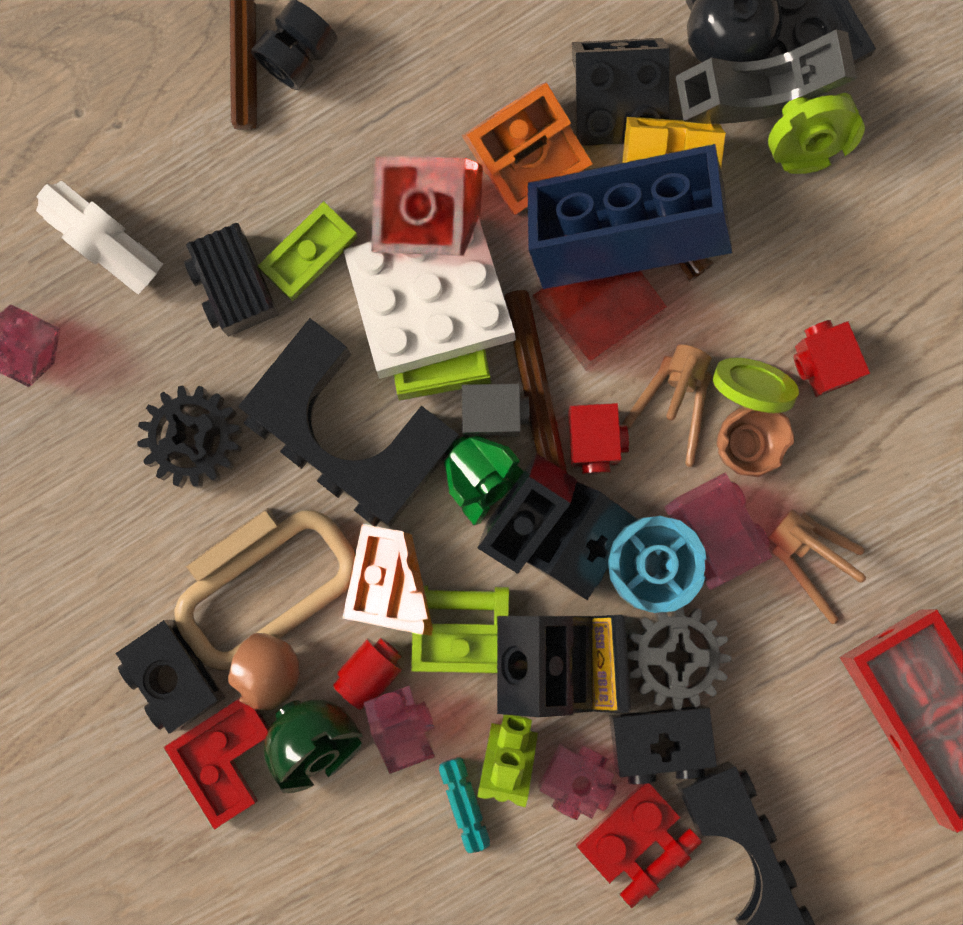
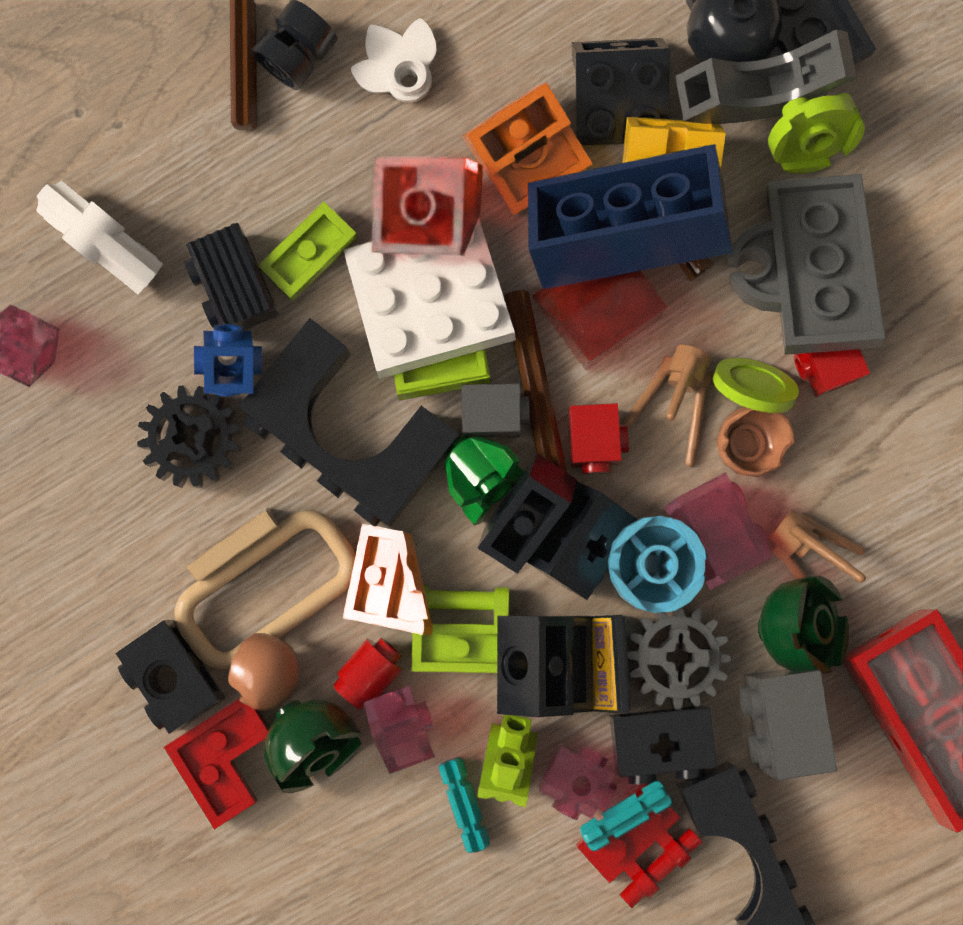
none -> blue brick [194,324,262,397]
none -> white plate [351,18,437,103]
none -> teal axle [580,781,672,851]
none -> dark grey plate [728,174,885,355]
none -> dark grey brick [739,669,838,781]
none -> dark green cylinder [758,576,849,674]

